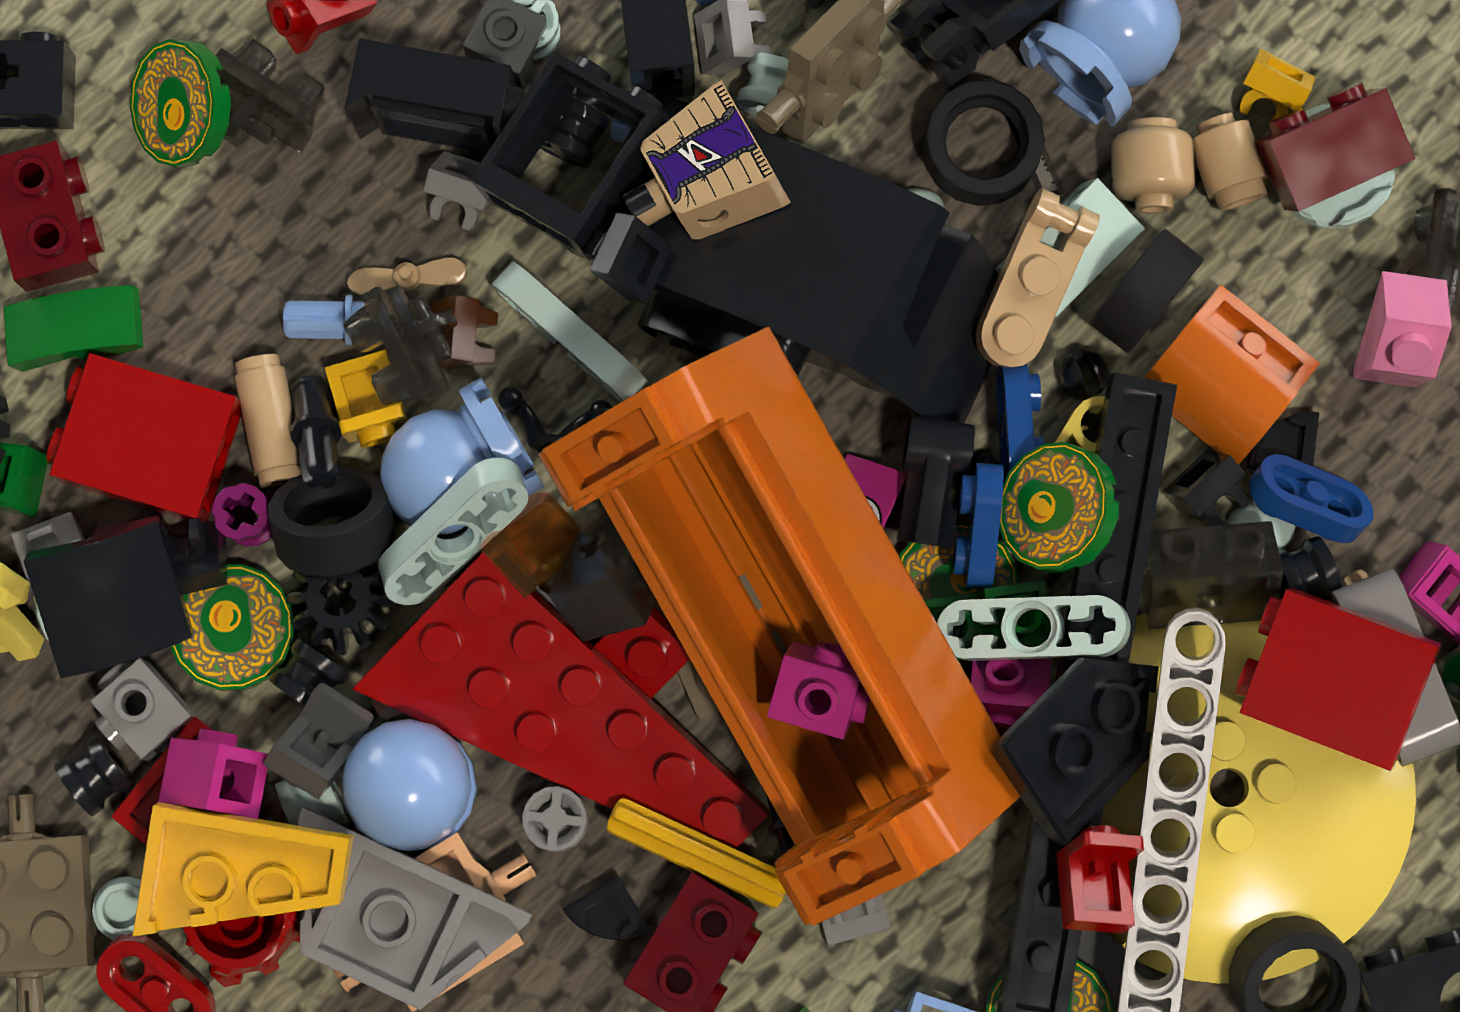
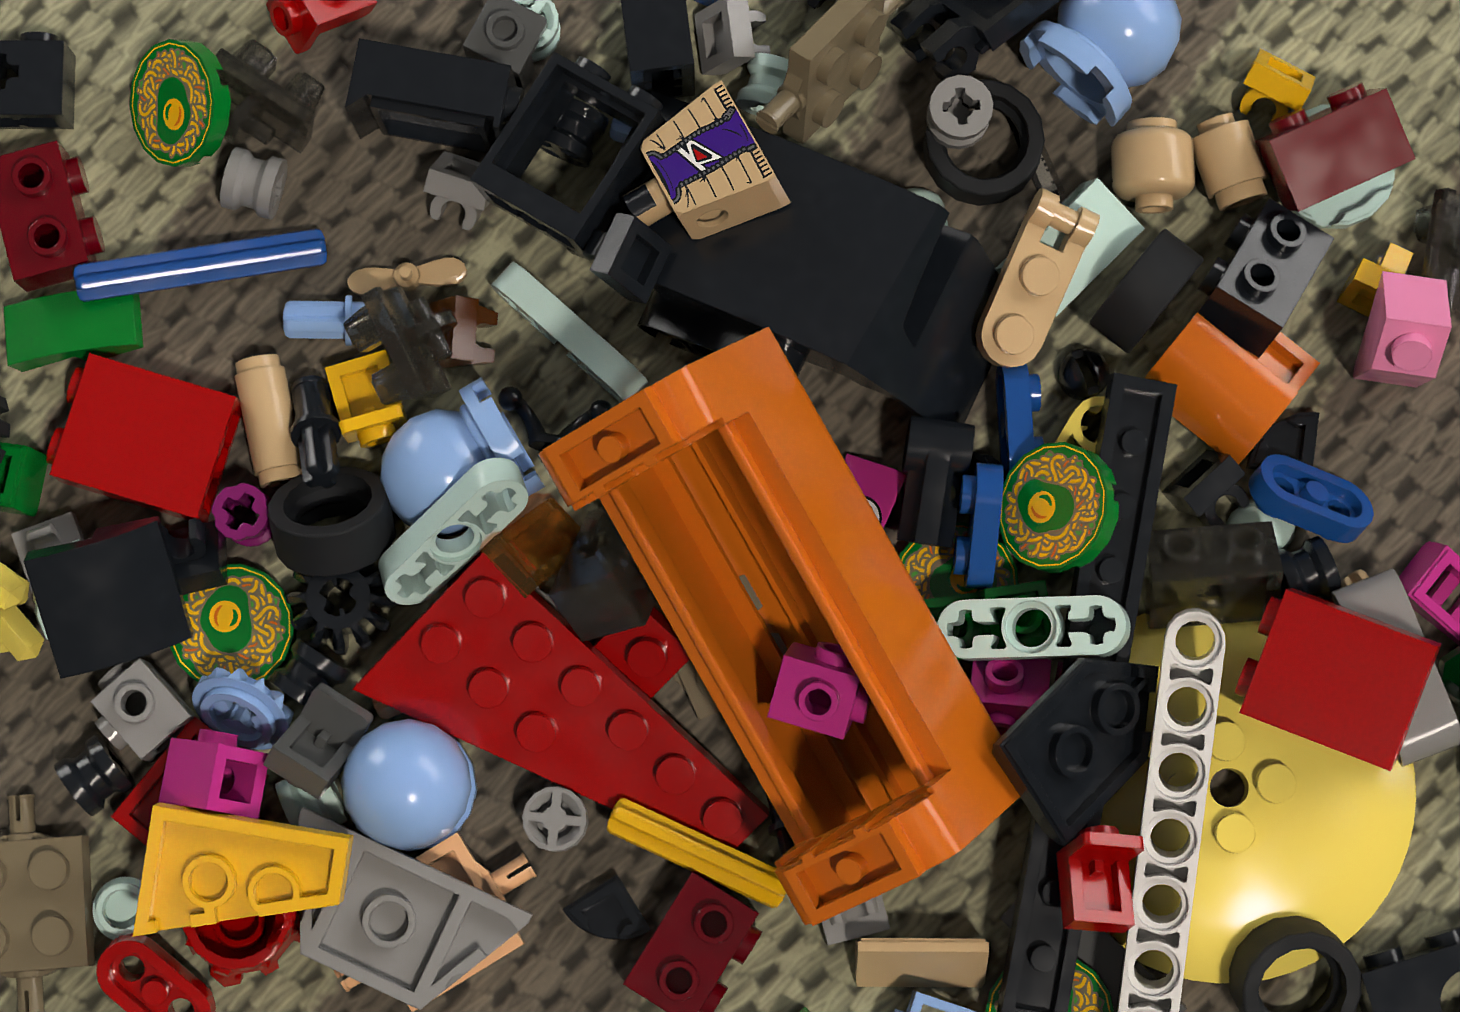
none -> blue axle [73,228,327,302]
none -> light blue gear [192,667,294,750]
none -> light grey wheel [220,147,288,220]
none -> tan slope [855,938,989,988]
none -> light grey wheel [926,75,993,150]
none -> black brick [1198,198,1334,358]
none -> yellow tile [1336,242,1414,317]

